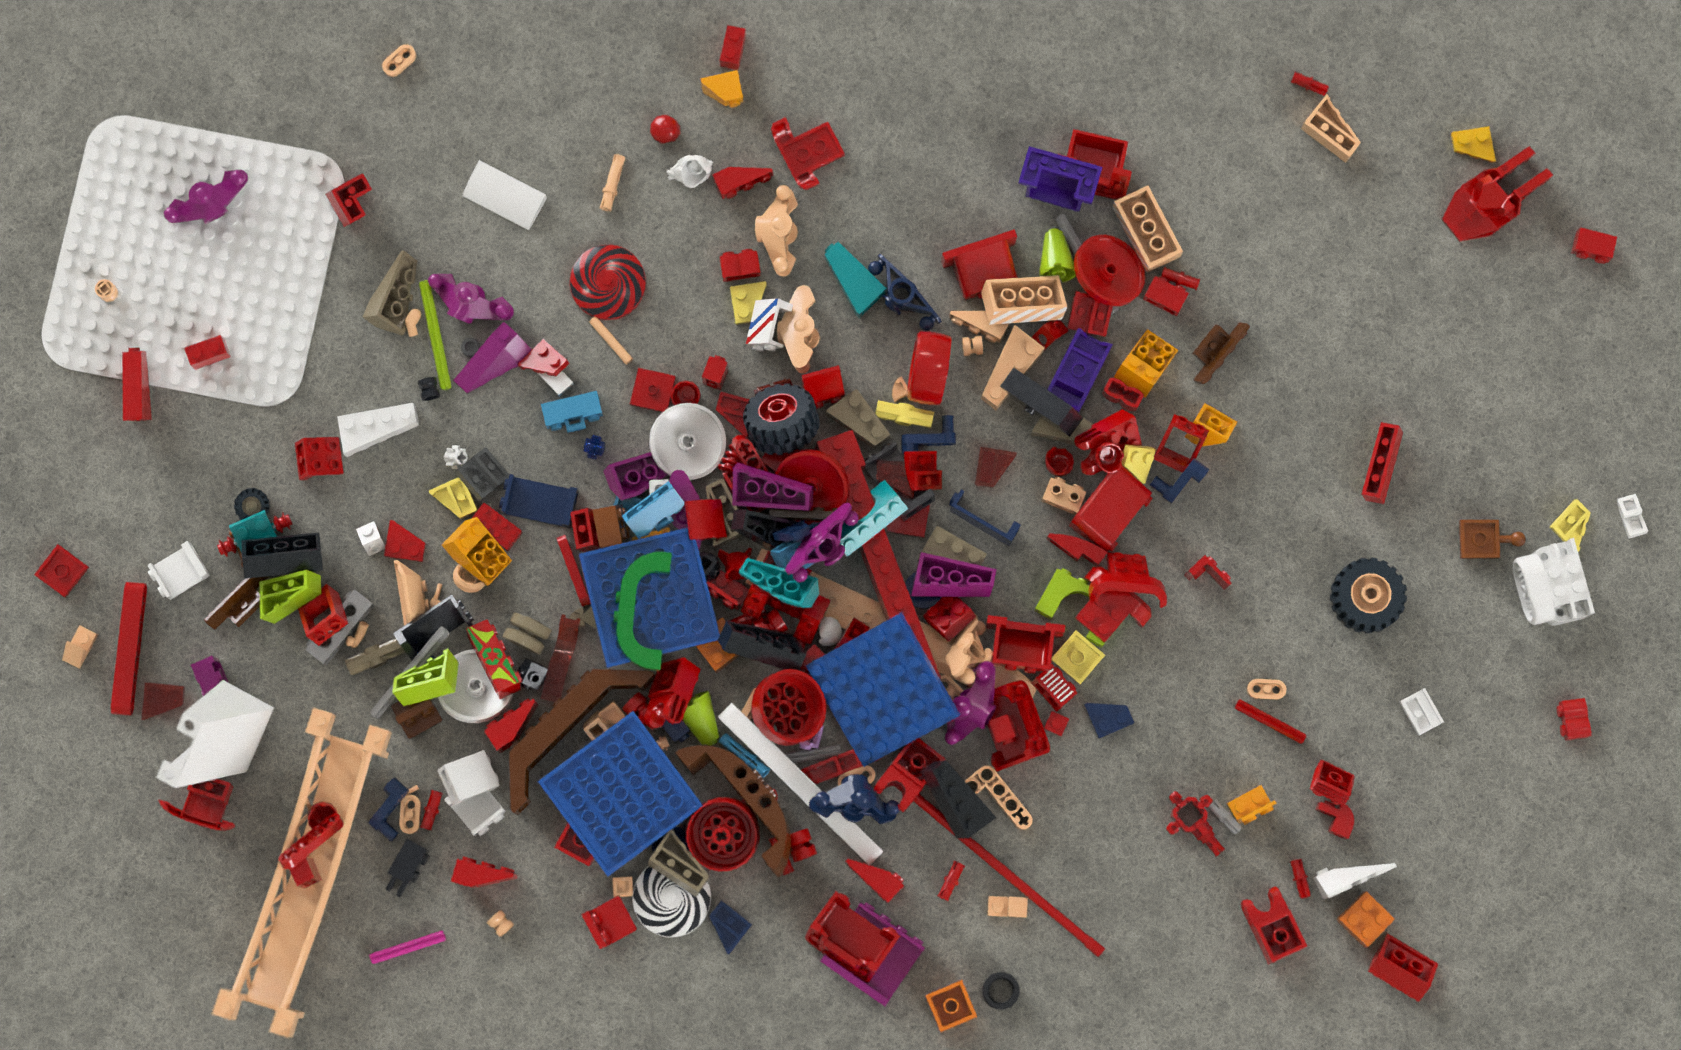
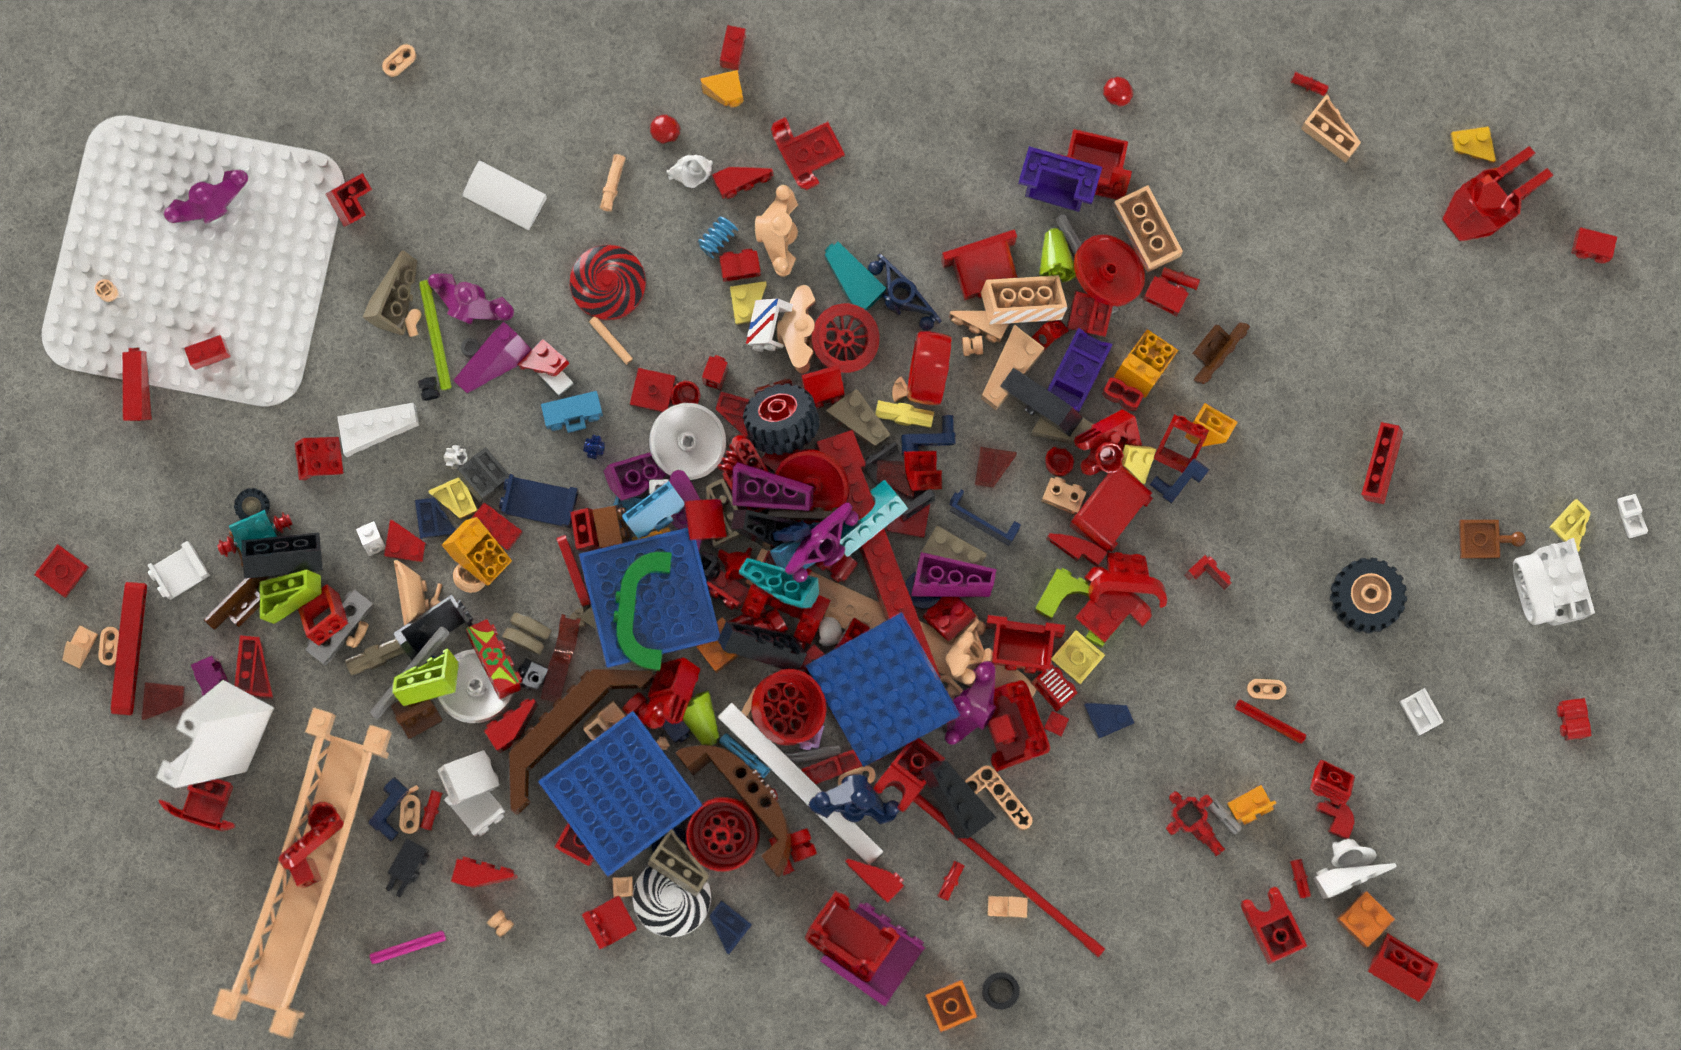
none -> light nougat plate [98,627,119,666]
none -> red wedge [234,635,273,699]
none -> dark blue wing [415,498,456,539]
none -> dark azure piece [698,216,738,259]
none -> red piece [812,303,880,373]
none -> red brick [814,554,858,583]
none -> red hair [1103,77,1133,107]
none -> white piece [1332,839,1377,867]

